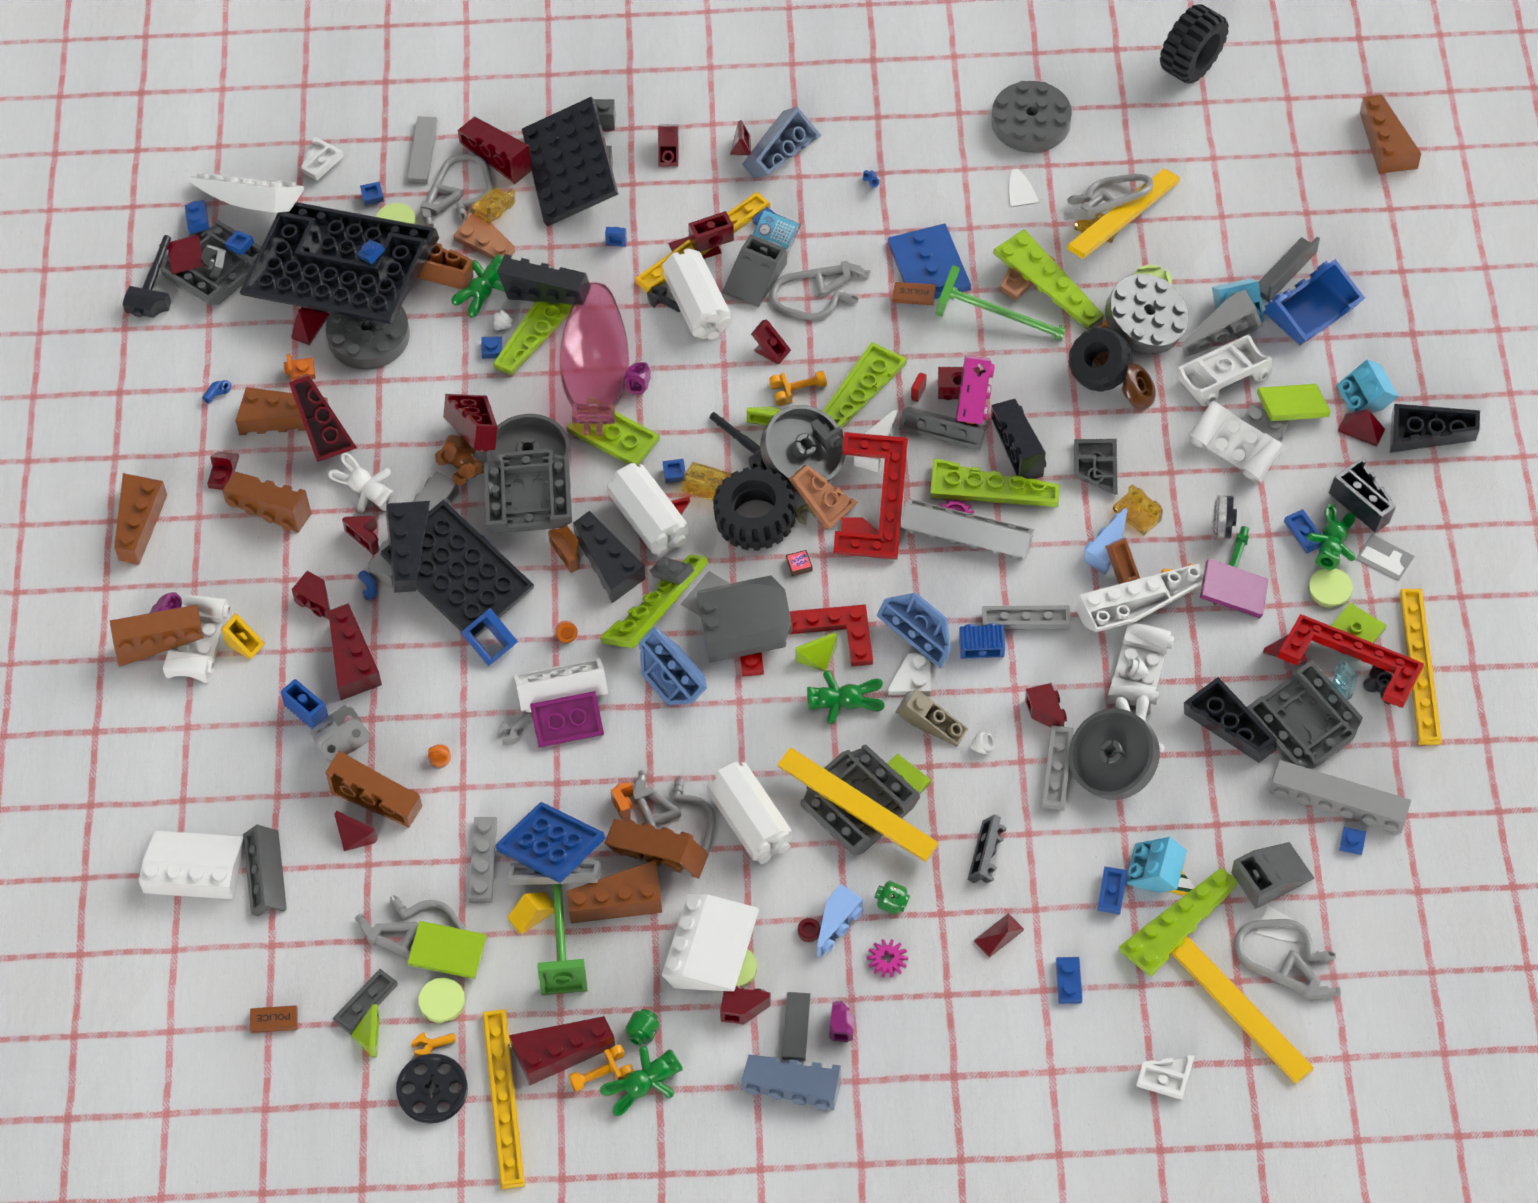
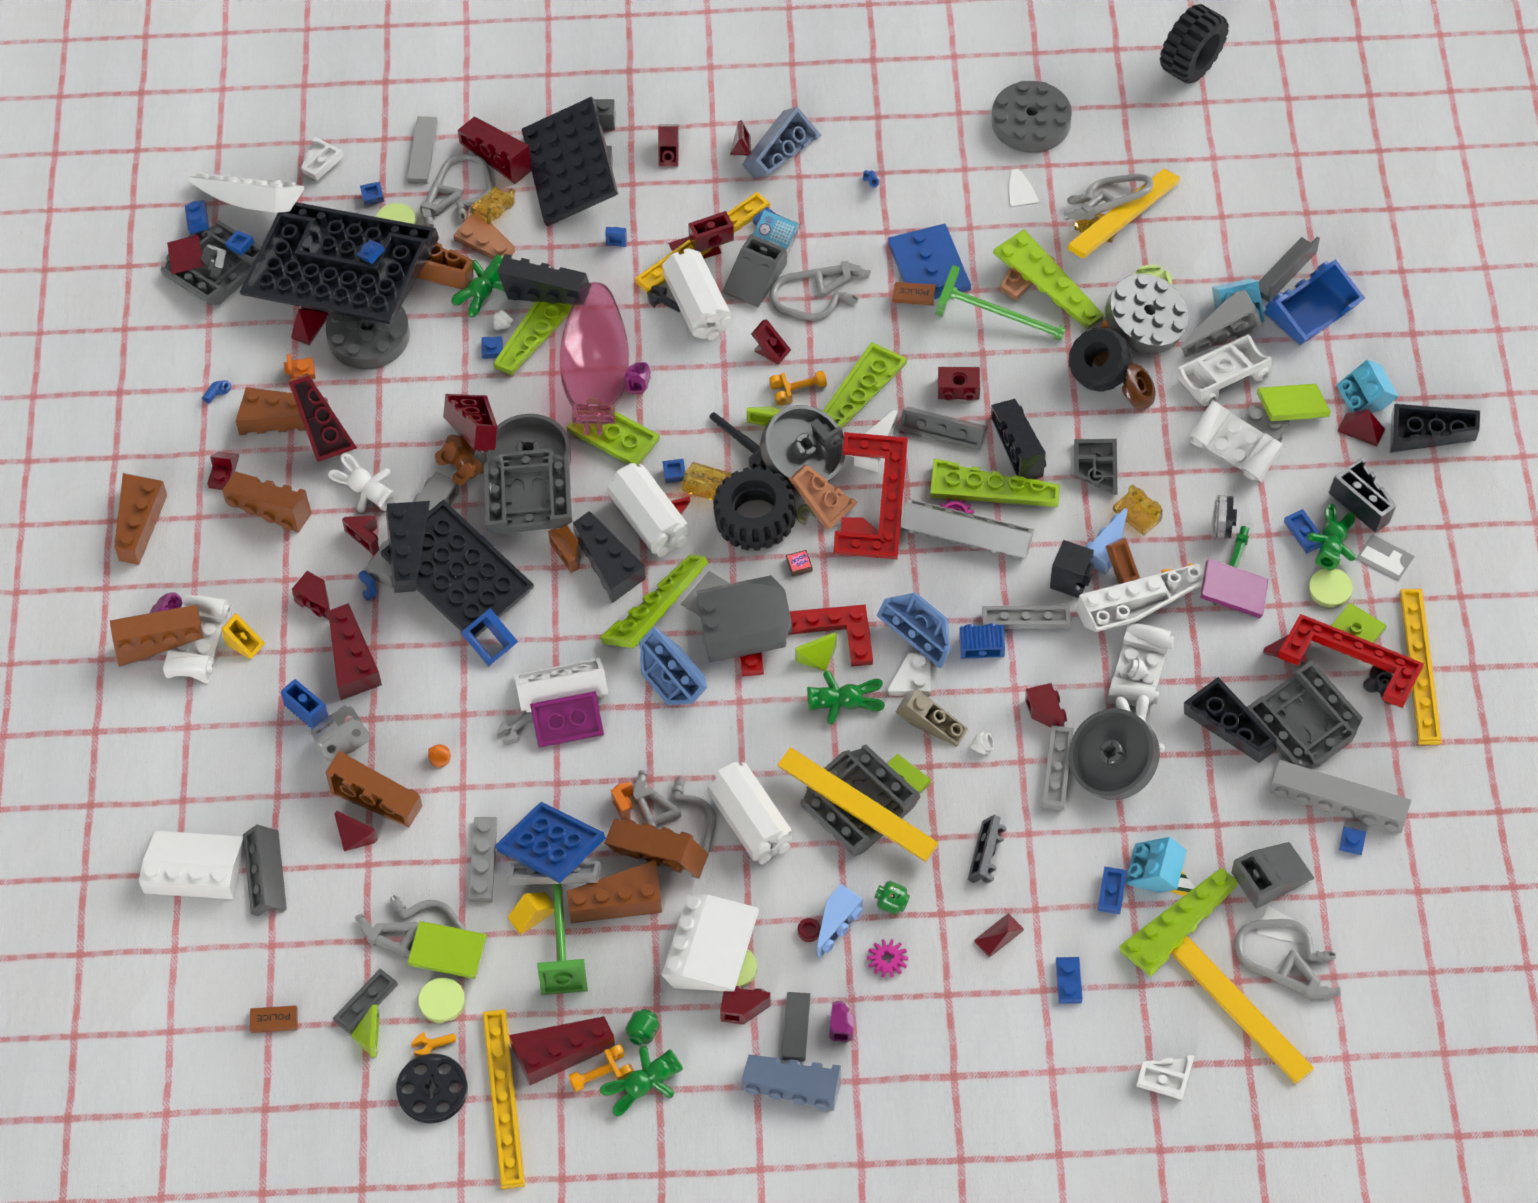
black piece [122,235,171,318] -> none
orange tile [555,620,578,643] -> none
dark grey plate [649,557,694,584] -> none
red tile [911,372,927,402] -> none
dark pink piece [956,355,995,425] -> none
clear light blue plate [1332,660,1358,700] -> none
dark orange wedge [1360,95,1421,174] -> none
none -> black piece [1050,540,1094,598]

